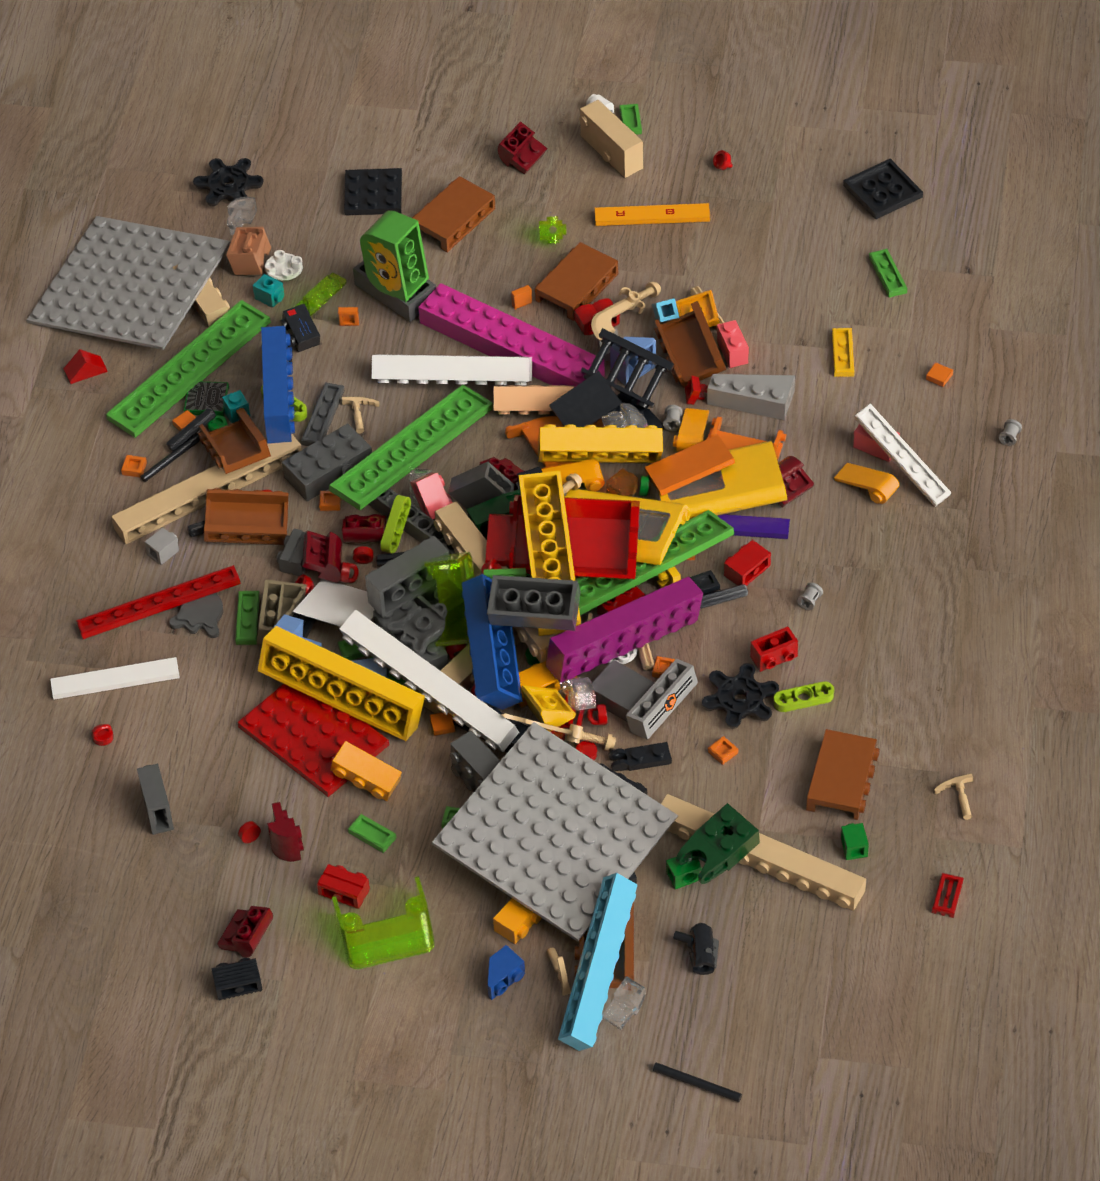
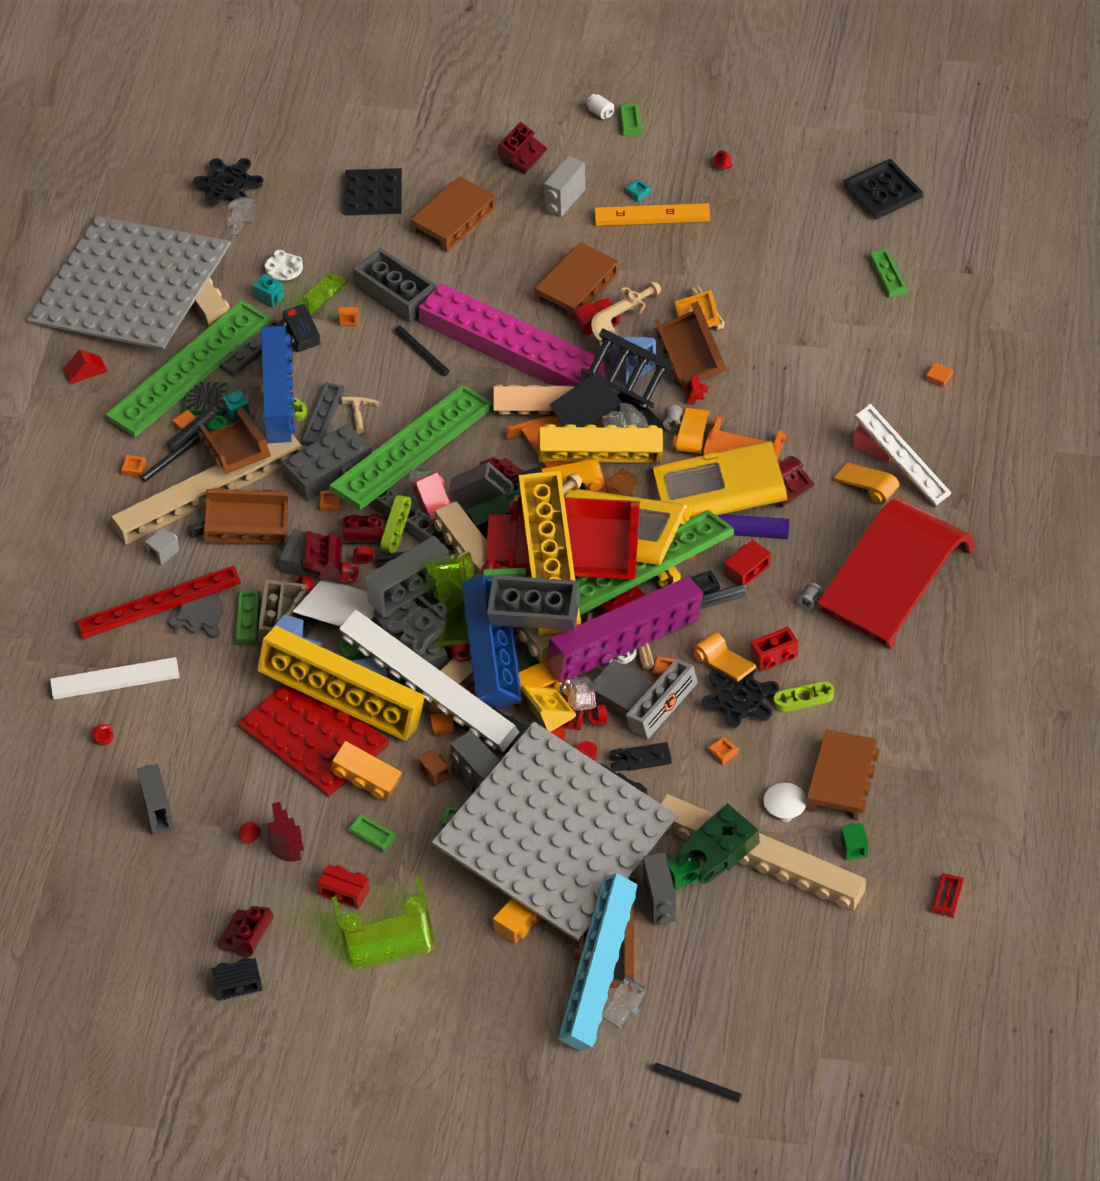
nougat piece [226,227,271,275] -> none
bright green brick [360,210,429,302] -> none
white brick [372,354,532,385] -> none
blue slope [488,945,525,1000] -> none
tan sword [501,713,616,751] -> none
orange tile [511,285,532,309] -> none
clear neon green brick [539,216,566,244] -> none
tan piece [547,948,571,996] -> none
tan brick [579,100,643,178] -> none
green tile [639,475,649,496] -> none
orange tile [645,435,735,496] -> none
medium azure brick [652,298,679,322] -> none
black piece [673,923,719,975] -> none
light grey wedge [707,374,795,420] -> none
coral brick [717,320,749,368] -> none
yellow tile [832,328,854,377] -> none
tan piece [934,774,973,820] -> none
light grey bush [999,419,1022,446] -> none
none -> dark grey tile [220,319,288,377]
none -> black bar [395,325,449,376]
none -> dark orange brick [418,750,452,787]
none -> red tile [452,642,471,662]
none -> light grey brick [544,156,585,217]
none -> teal tile [625,179,652,202]
none -> dark grey brick [643,853,676,925]
none -> light orange door [693,632,756,681]
none -> white dish [763,783,807,822]
none -> red panel [818,497,975,649]

